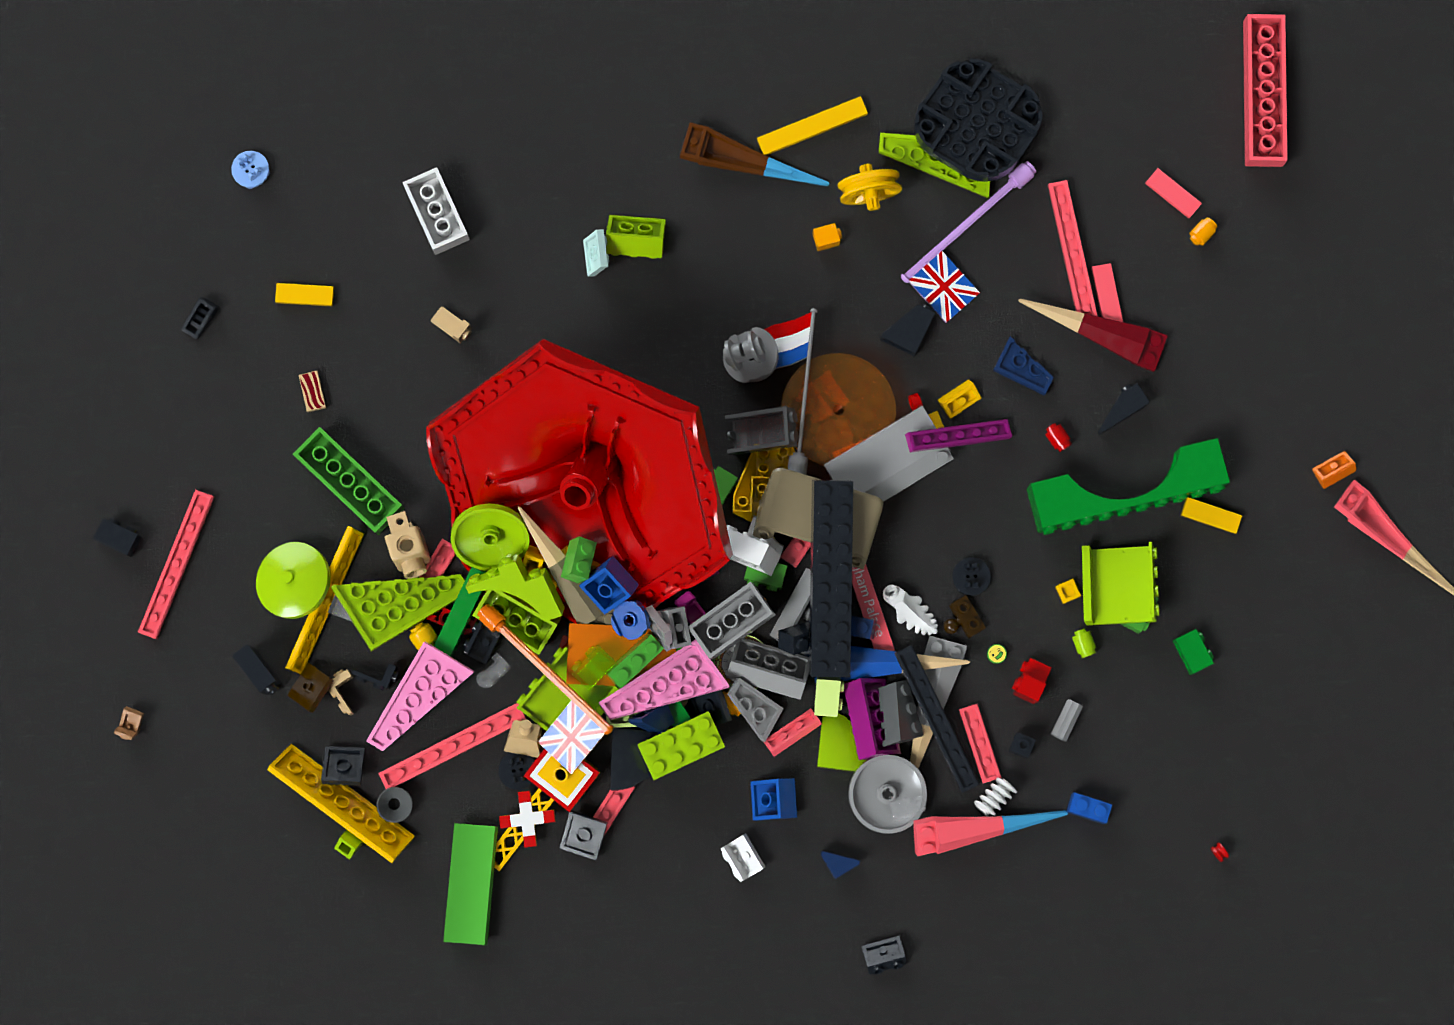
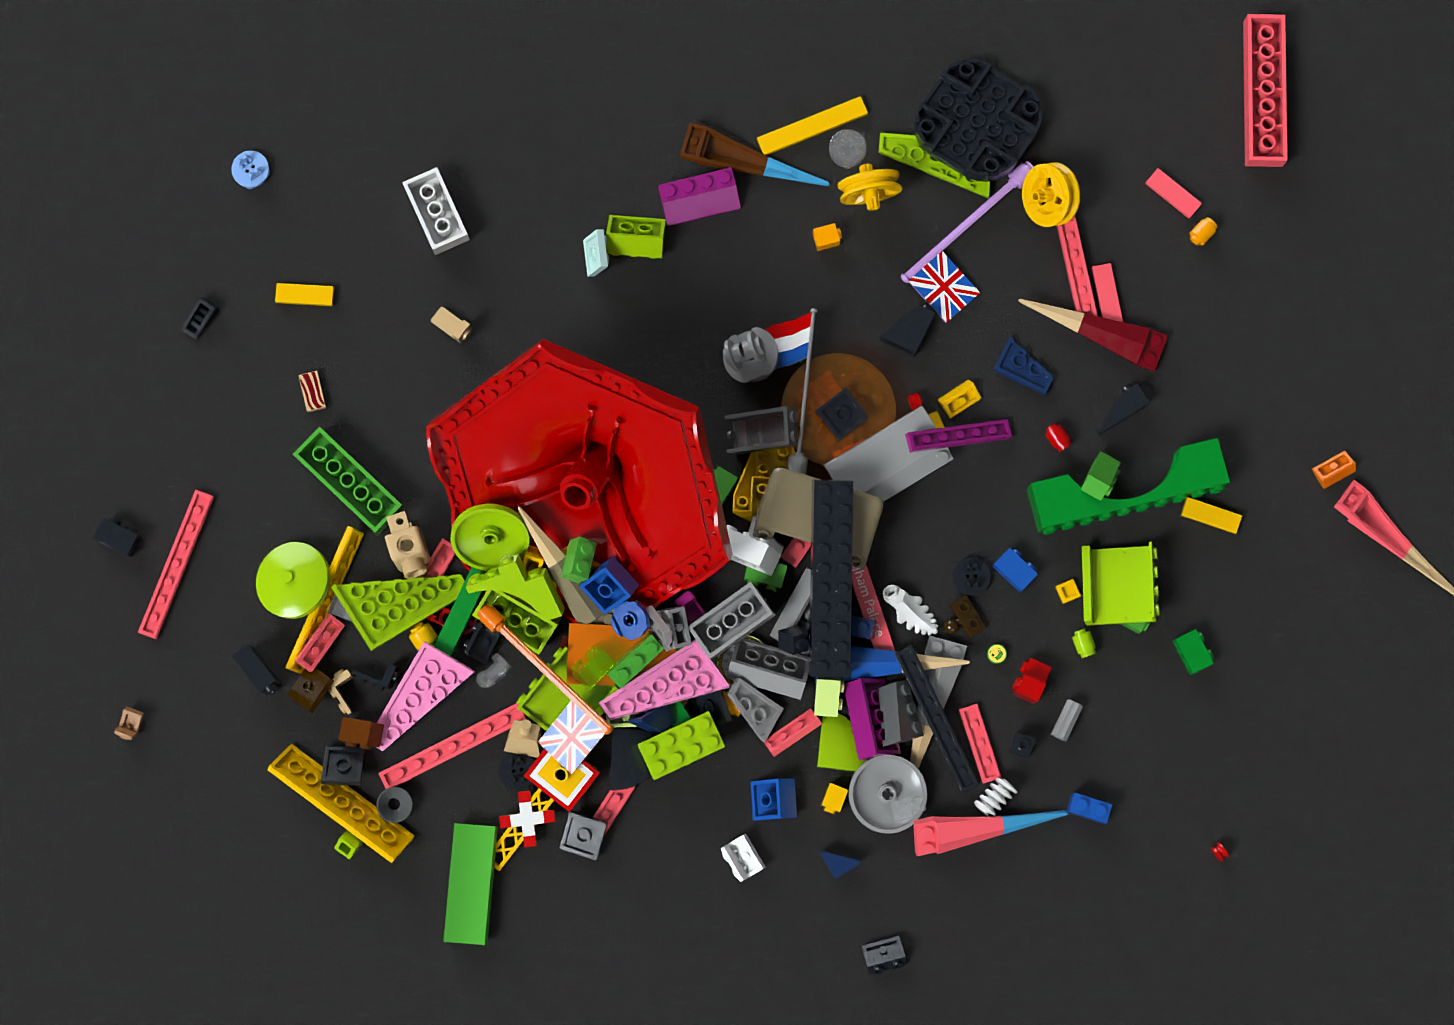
none -> coral plate [295,614,345,672]
none -> reddish brown brick [338,717,384,750]
none -> magenta slope [658,167,741,226]
none -> black plate [815,388,869,442]
none -> yellow brick [821,783,848,815]
none -> clear tile [829,129,867,169]
none -> blue brick [992,548,1038,592]
none -> yellow wheel [1022,162,1080,227]
none -> bright green brick [1081,451,1121,501]

